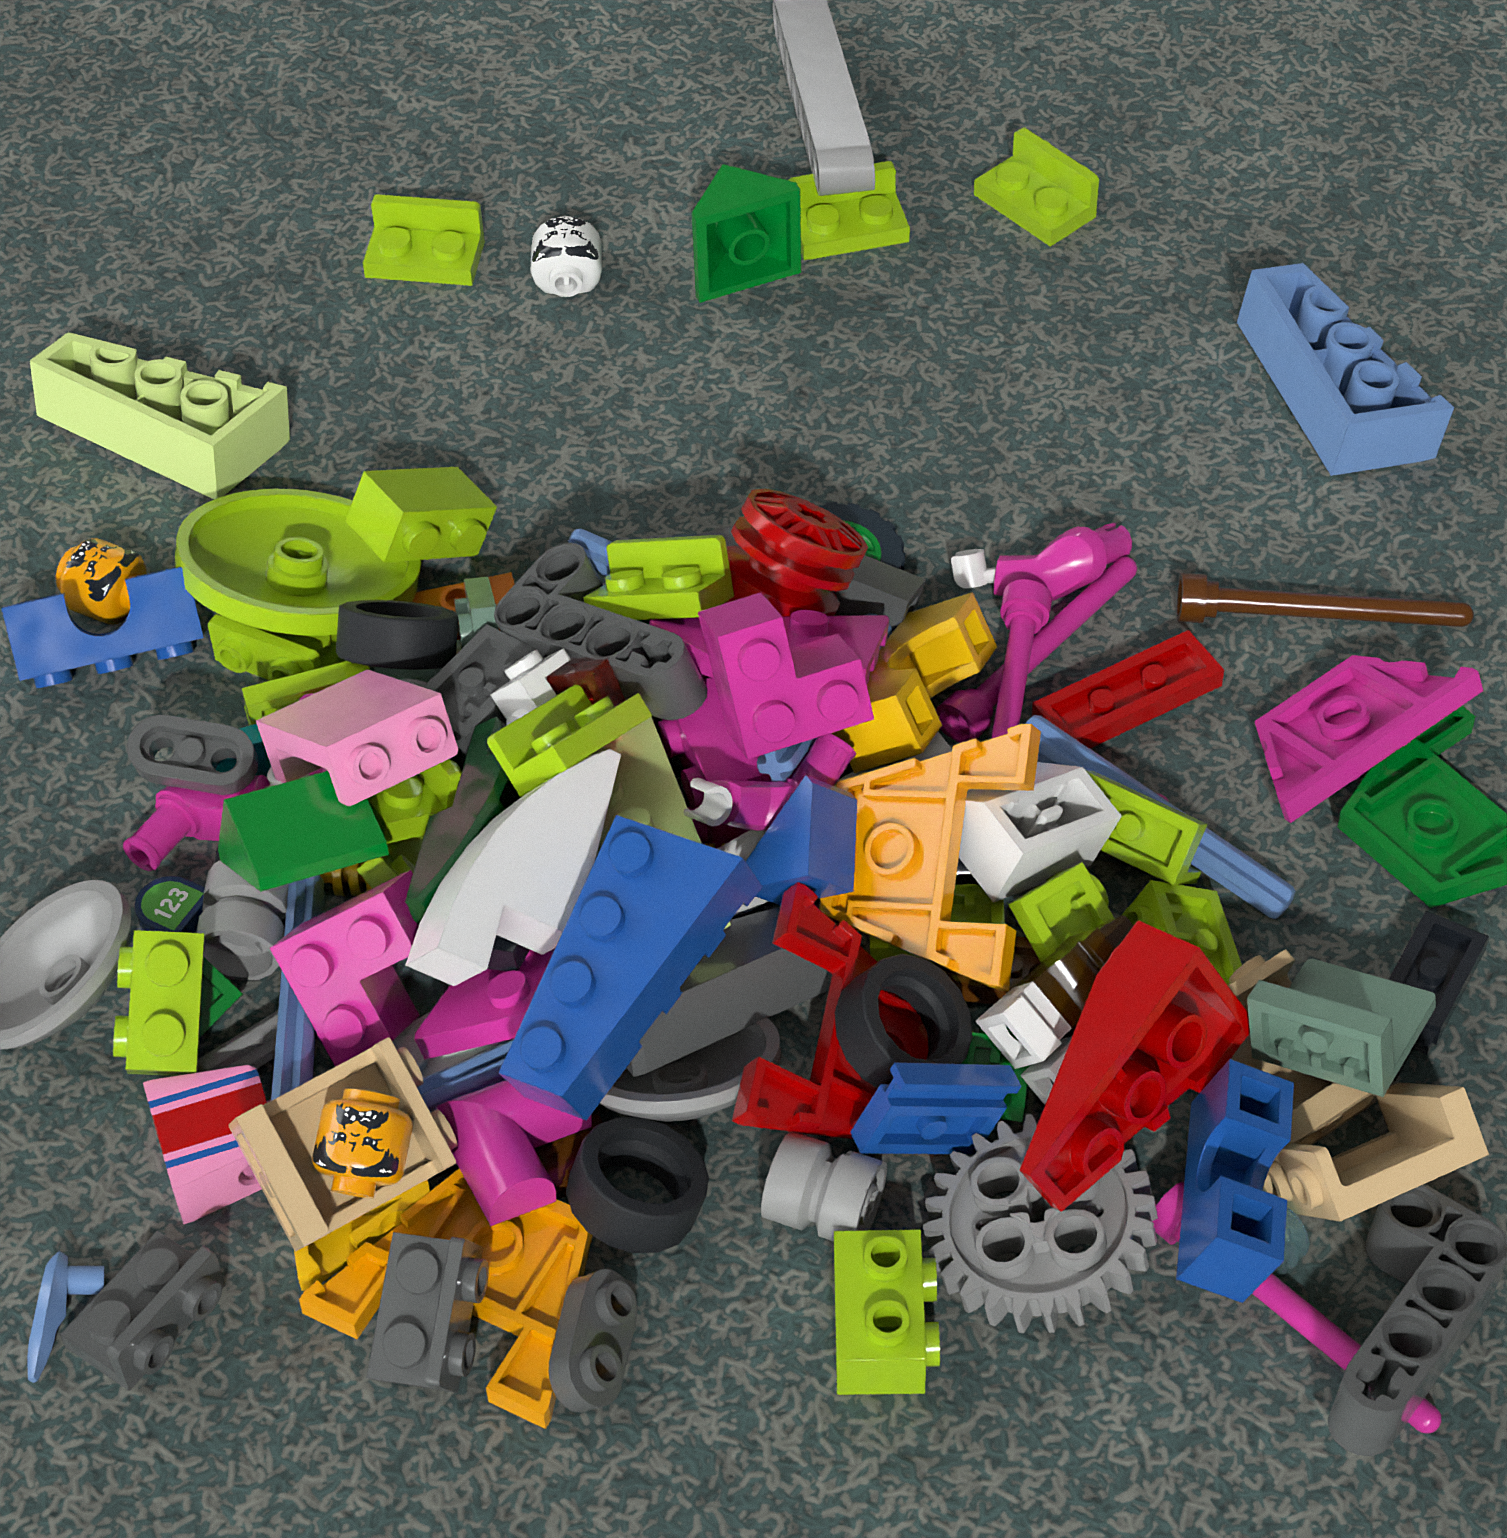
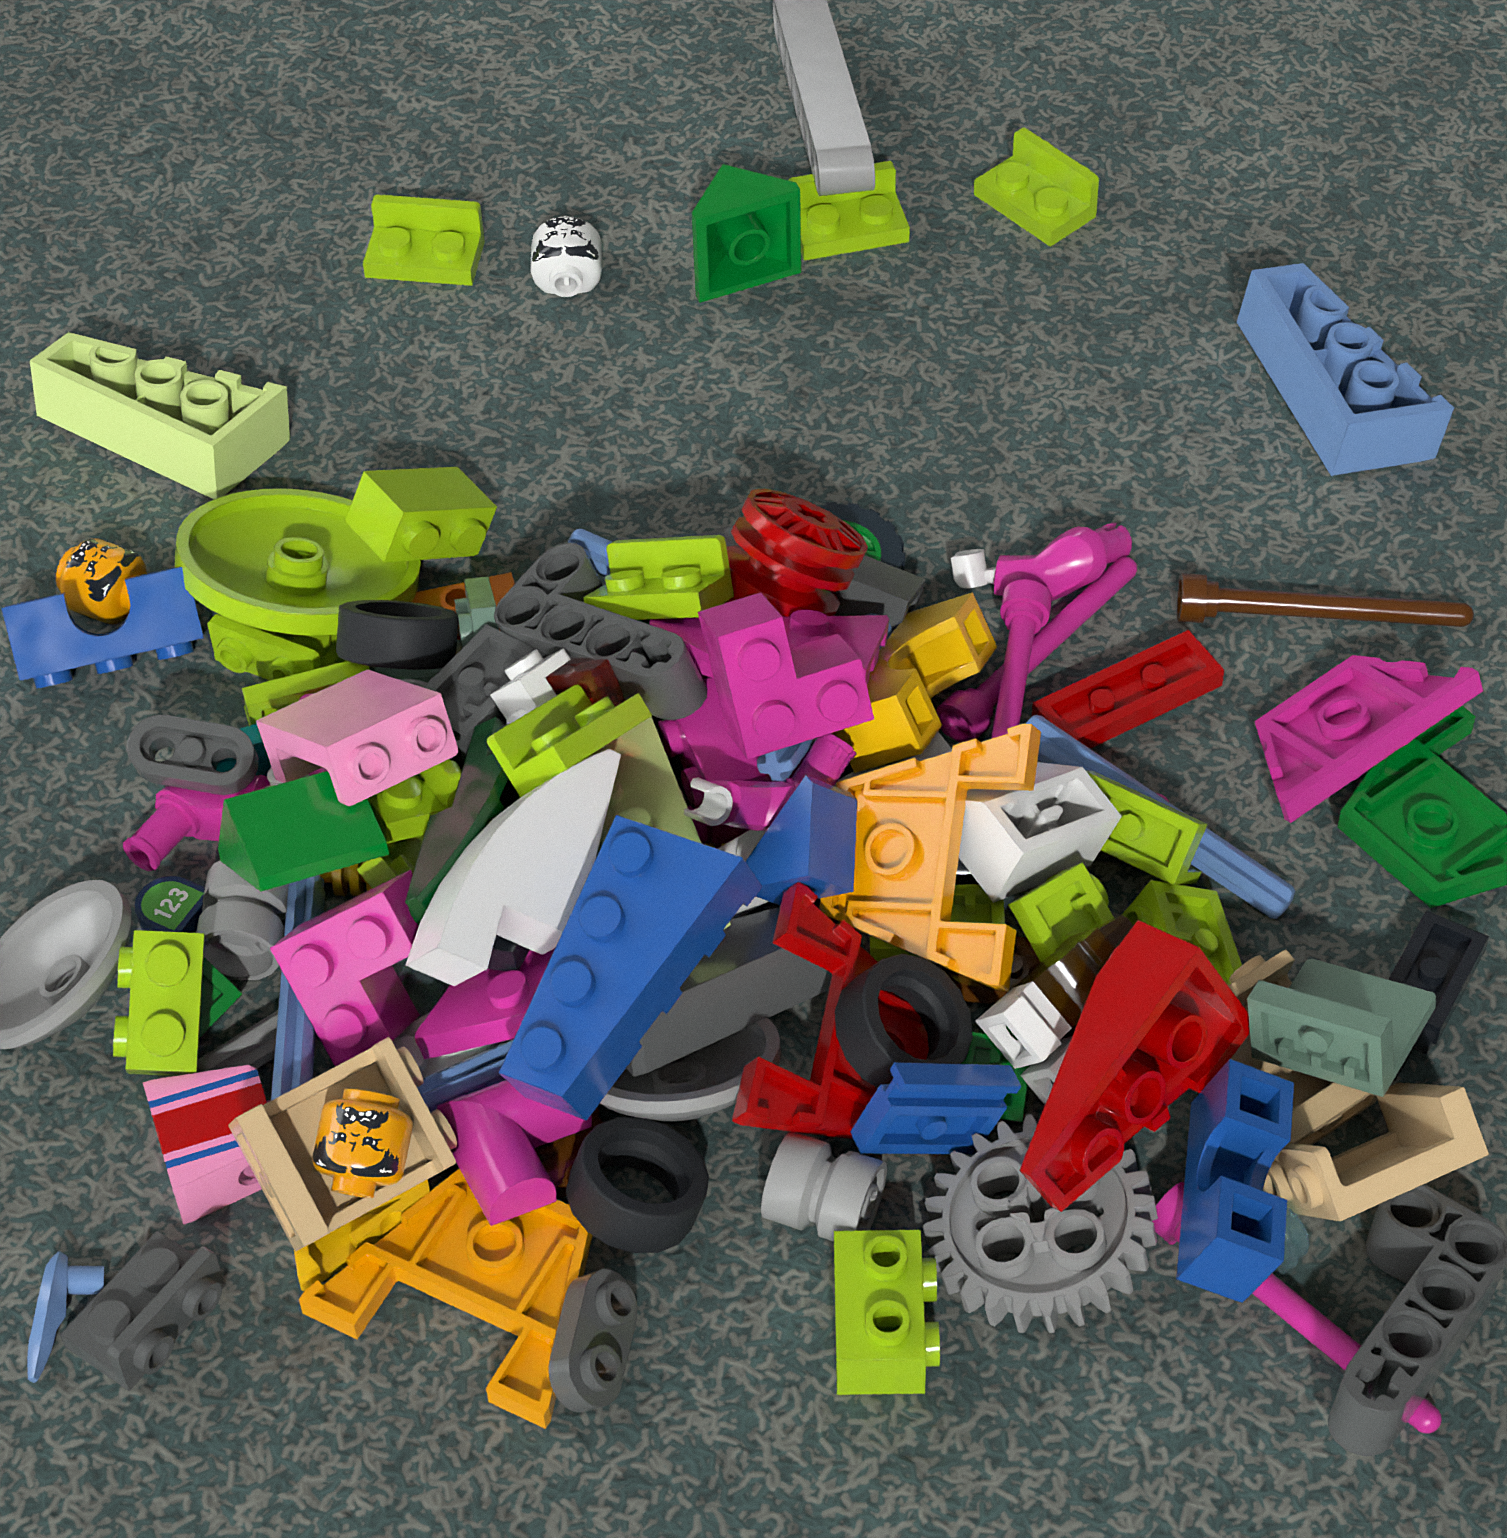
dark grey bracket [366,1232,489,1393] -> none

